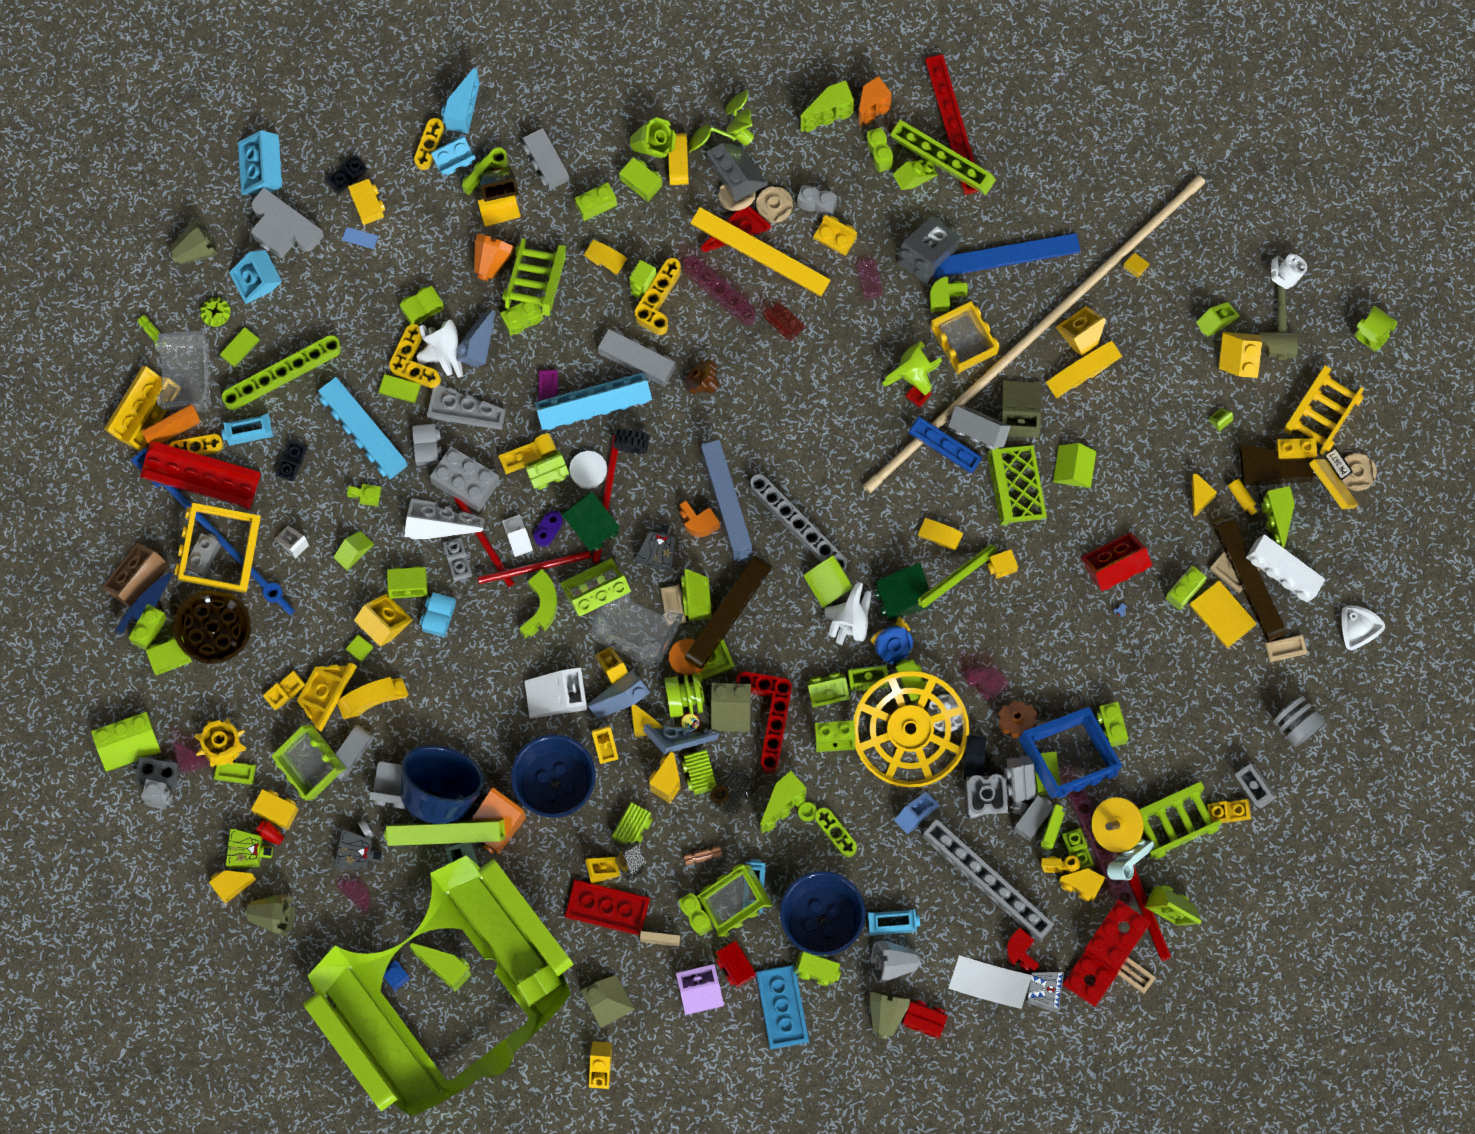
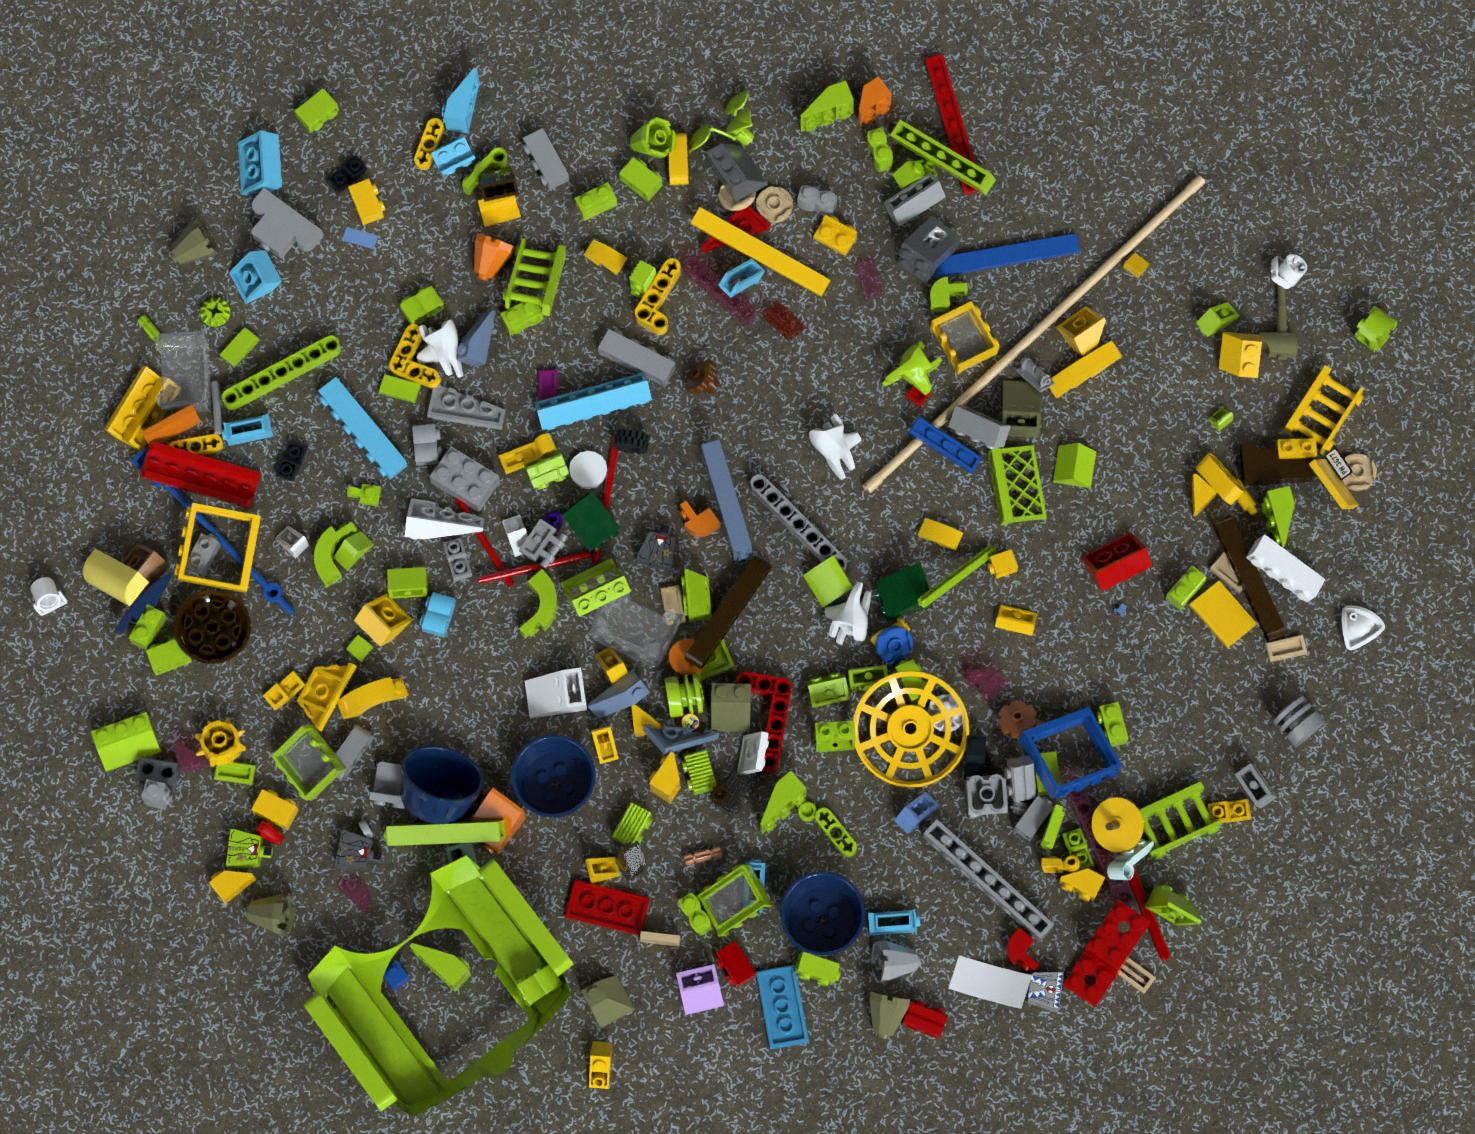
none -> white piece [30,577,68,616]
none -> light yellow brick [83,548,149,606]
none -> light grey bar [211,381,222,435]
none -> lime brick [294,89,339,133]
none -> lime arch [314,522,358,588]
none -> light grey plate [519,519,568,569]
none -> medium azure window [718,259,765,298]
none -> white plate [737,731,769,775]
none -> white piece [809,414,862,480]
none -> light grey brick [884,173,946,227]
none -> yellow slope [995,605,1038,636]
none -> light grey hinge [1016,357,1055,392]
none -> yellow beam [1196,453,1245,505]

